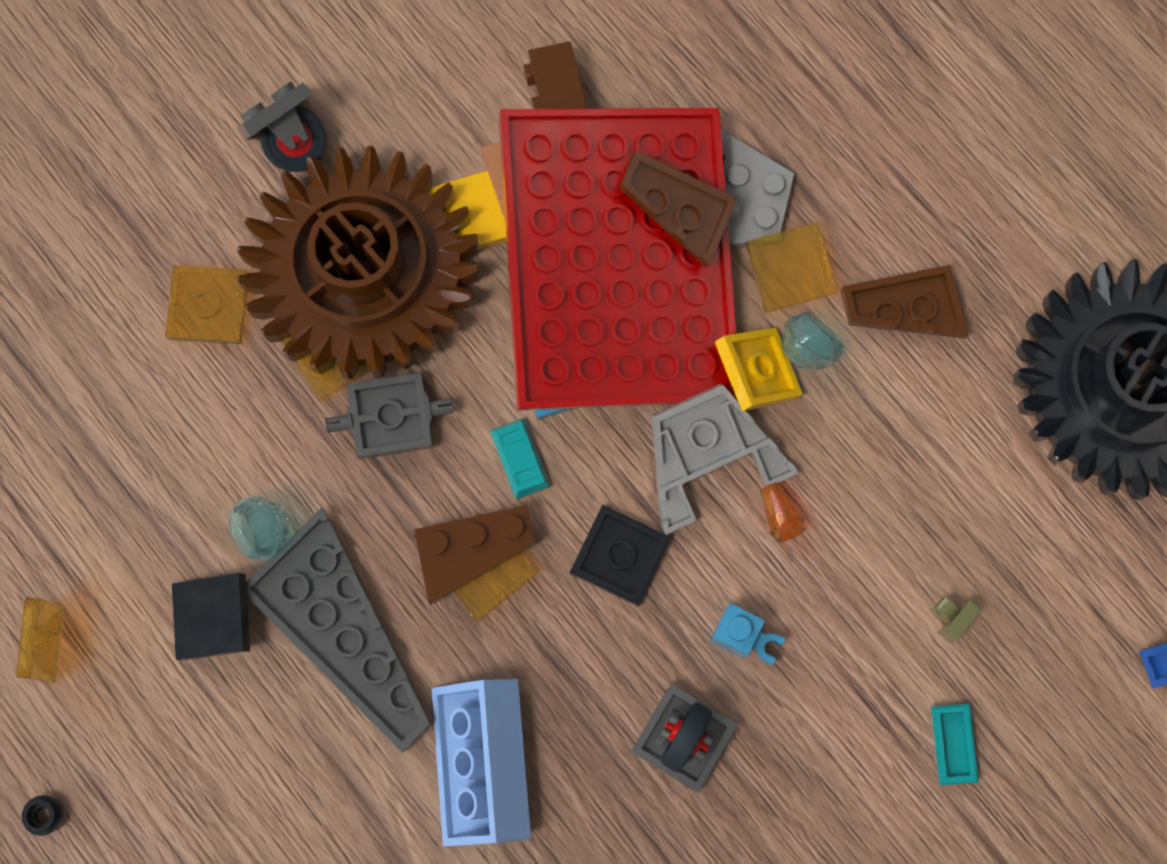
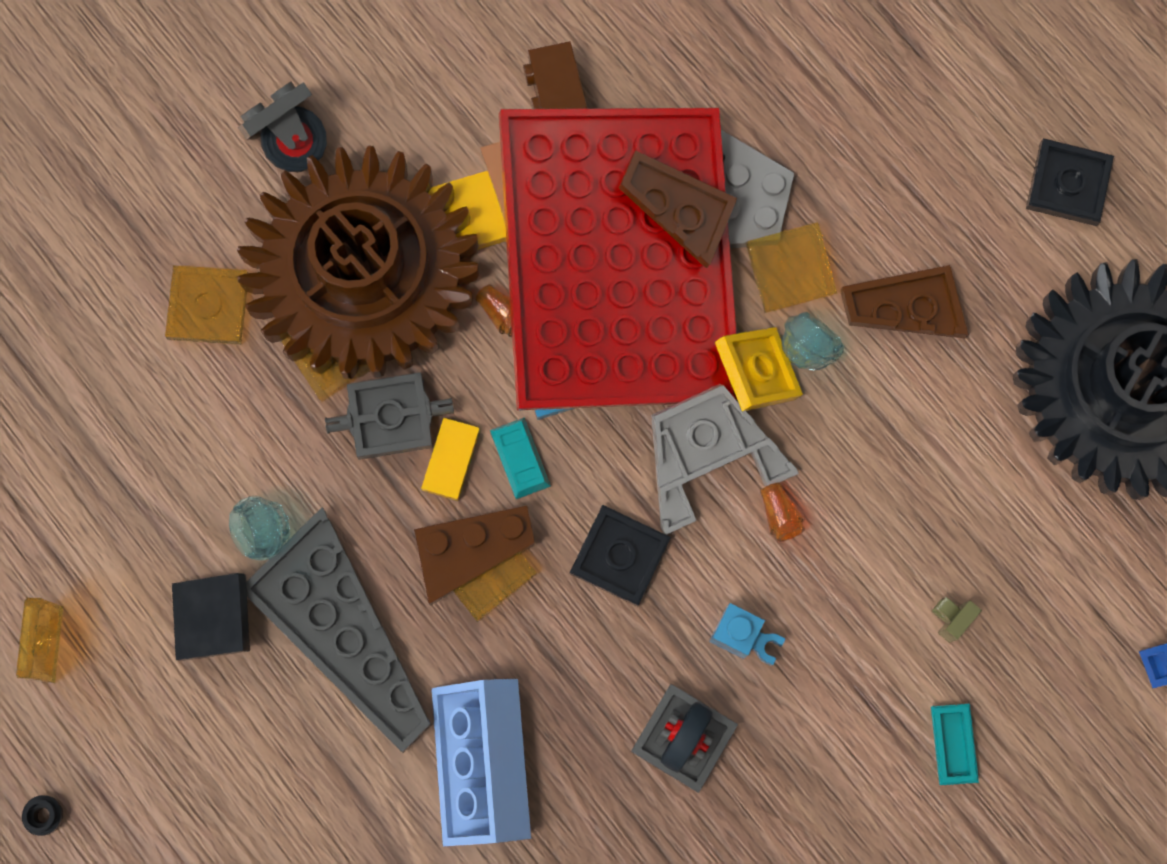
none -> yellow tile [421,418,480,501]
none -> clear orange cone [476,284,512,337]
none -> black tile [1026,138,1114,226]

